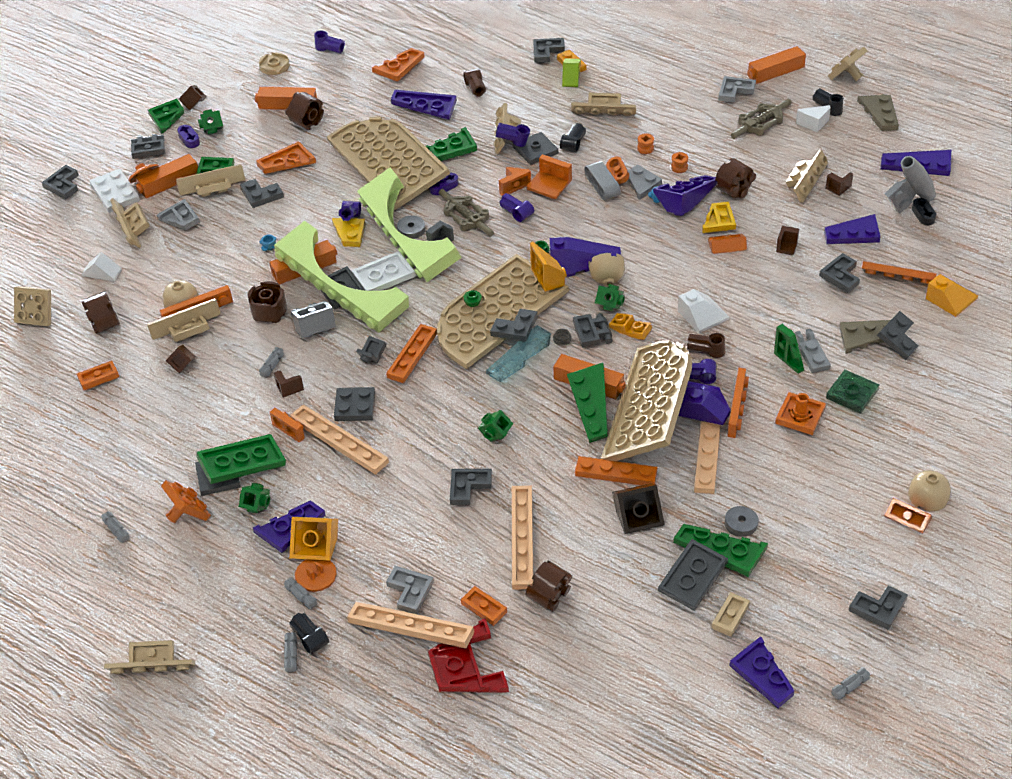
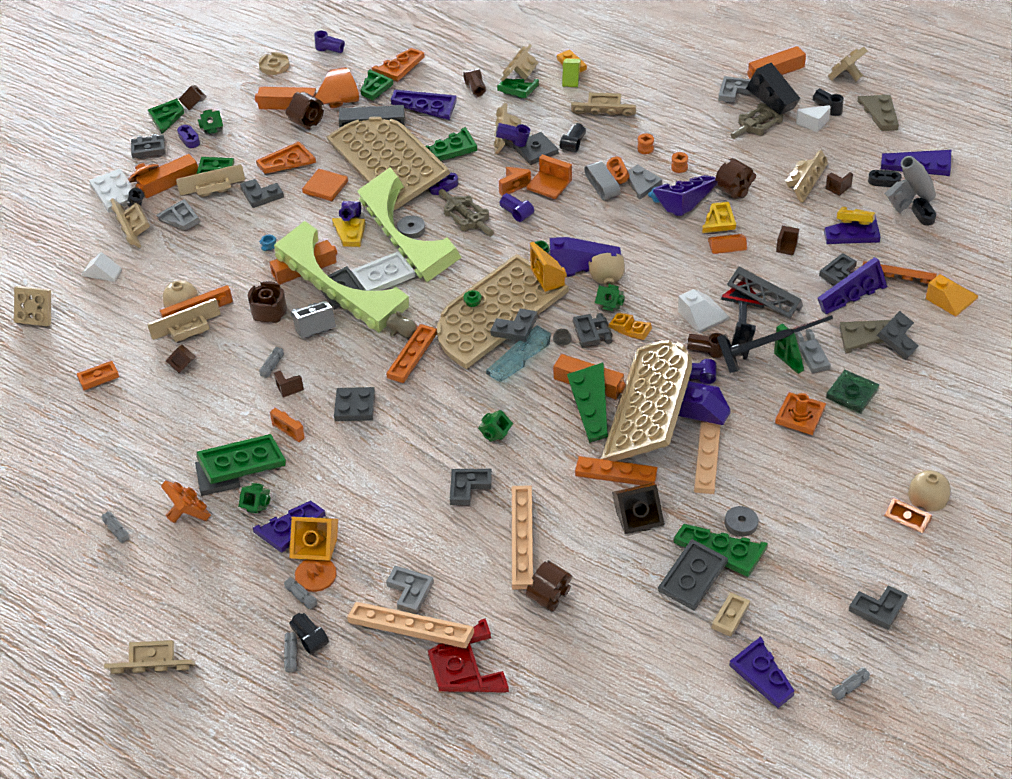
dark grey plate [42,165,79,199] -> none
reddish brown brick [81,291,120,334] -> none
light nougat plate [290,404,389,475] -> none
dark grey bracket [356,336,387,364] -> none
dark grey bracket [426,220,454,242] -> none
orange plate [461,586,507,626] -> none
dark grey plate [533,38,565,63] -> none
orange plate [728,368,749,438] -> none
none -> black bush [127,188,144,207]
none -> orange tile [302,169,348,201]
none -> orange panel [315,67,359,108]
none -> dark grey brick [339,105,405,127]
none -> green wing [360,70,393,100]
none -> dark tan animal [386,311,417,338]
none -> green wing [497,78,539,98]
none -> tan bracket [500,44,538,81]
none -> black piece [717,315,833,373]
none -> black piece [721,281,764,360]
none -> dark grey fence [727,266,803,319]
none -> black wedge [746,62,801,115]
none -> dark purple wing [817,257,888,314]
none -> yellow wing [837,206,875,225]
none -> black beam [868,170,902,187]

